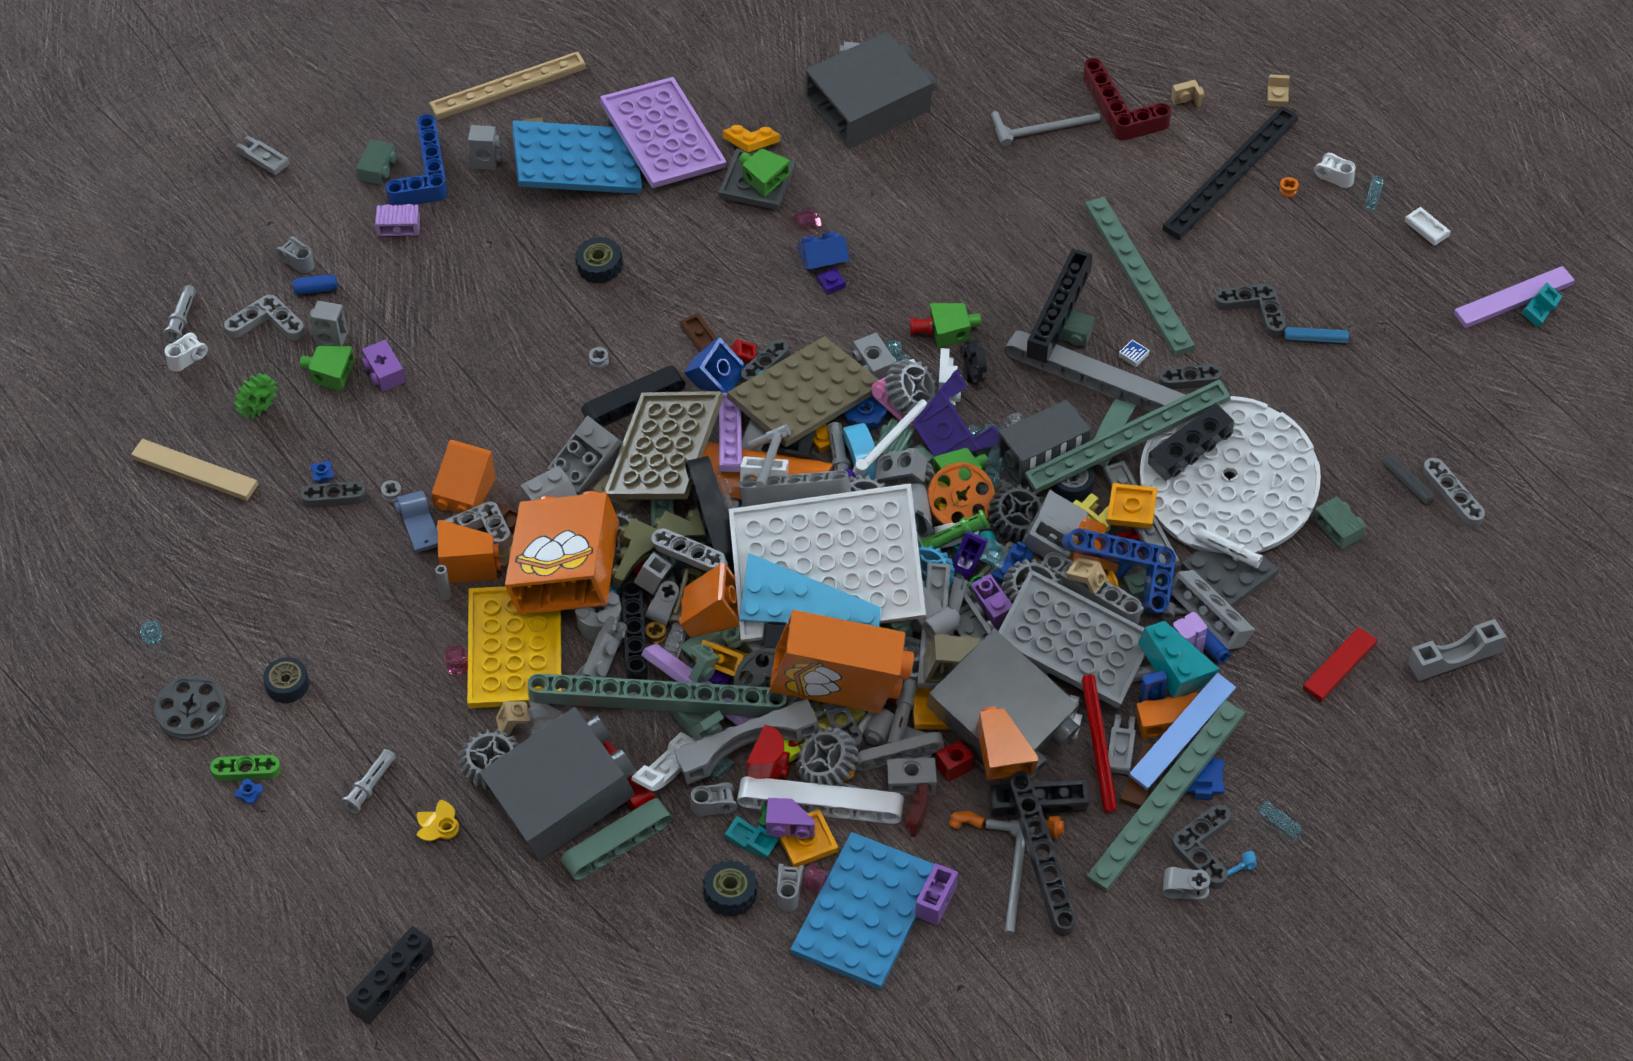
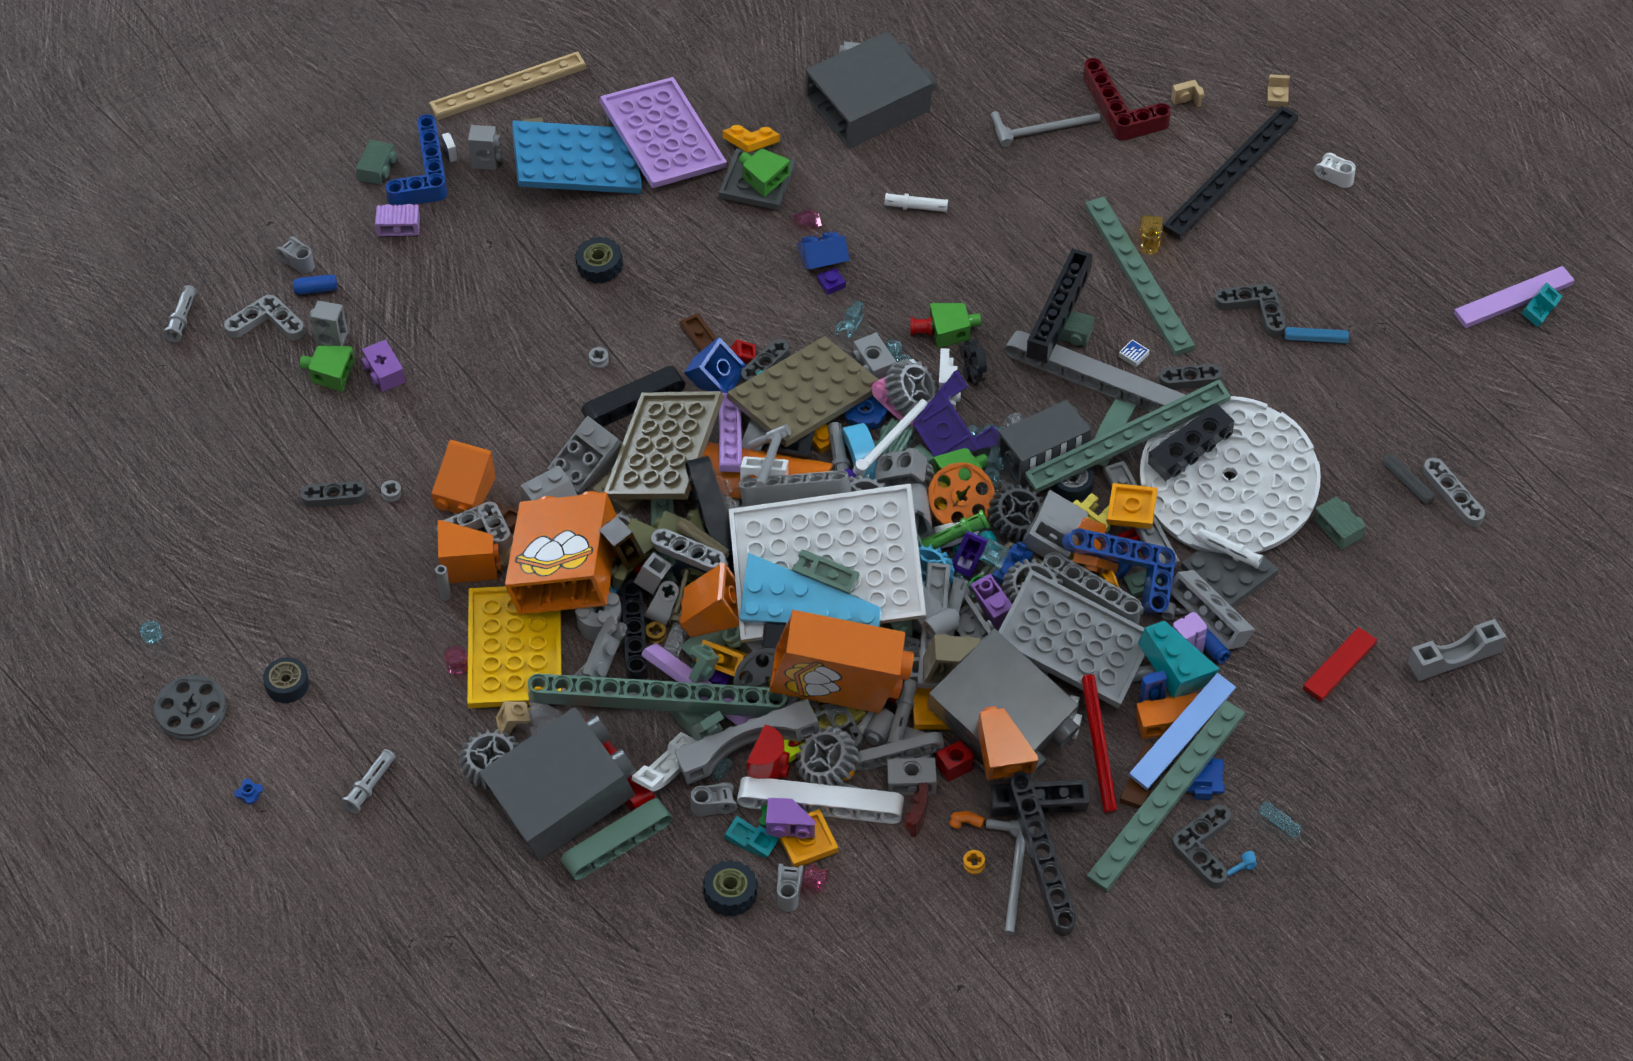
tan tile [131,439,258,501] -> none
white piece [165,333,208,372] -> none
bright green beam [210,755,281,781] -> none
bright green gear [234,373,278,419] -> none
light grey hinge [235,136,290,176] -> none
blue plate [310,461,334,483] -> none
black brick [346,926,434,1024] -> none
sand blue door [394,490,438,553] -> none
yellow plate [417,800,459,841] -> none
dark azure plate [790,832,935,990] -> none
medium lavender brick [915,863,958,926] -> none
orange plate [1045,816,1064,840] -> none
tan bracket [1066,557,1107,593] -> none
light grey hinge [1108,714,1136,775] -> none
light grey piece [1162,867,1210,901] -> none
orange bush [1279,177,1299,197] -> none
clear light blue axle [1365,175,1384,210] -> none
white plate [1405,207,1451,246] -> none
none -> white tile [442,133,457,162]
none -> dark brown brick [599,516,646,571]
none -> dark tan axle [677,518,729,558]
none -> sand green plate [791,550,860,594]
none -> clear light blue plate [836,300,864,338]
none -> white pin [884,193,948,213]
none -> light orange bush [963,850,985,874]
none -> clear yellow piece [1140,215,1163,254]

